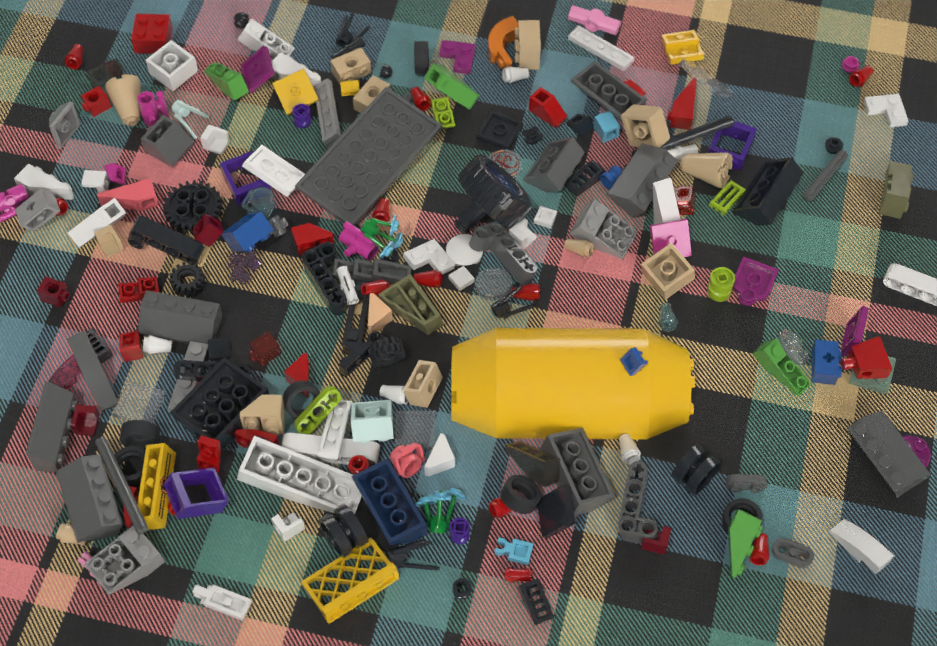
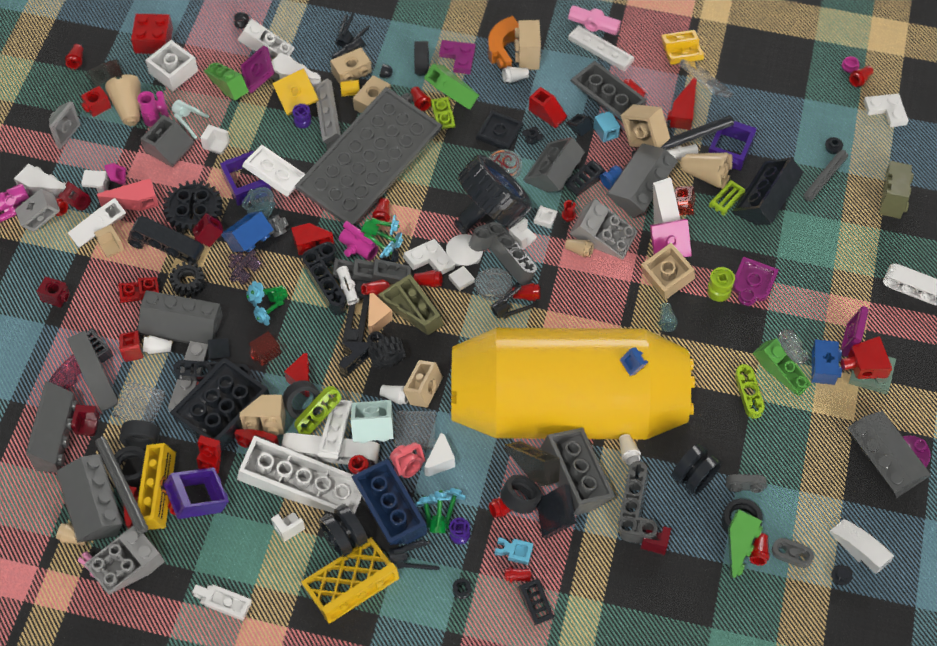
none -> dark red plate [58,181,91,211]
none -> plant [246,281,288,326]
none -> red pin [561,200,576,222]
none -> lime beam [735,364,765,419]
none -> black plate [831,565,853,586]

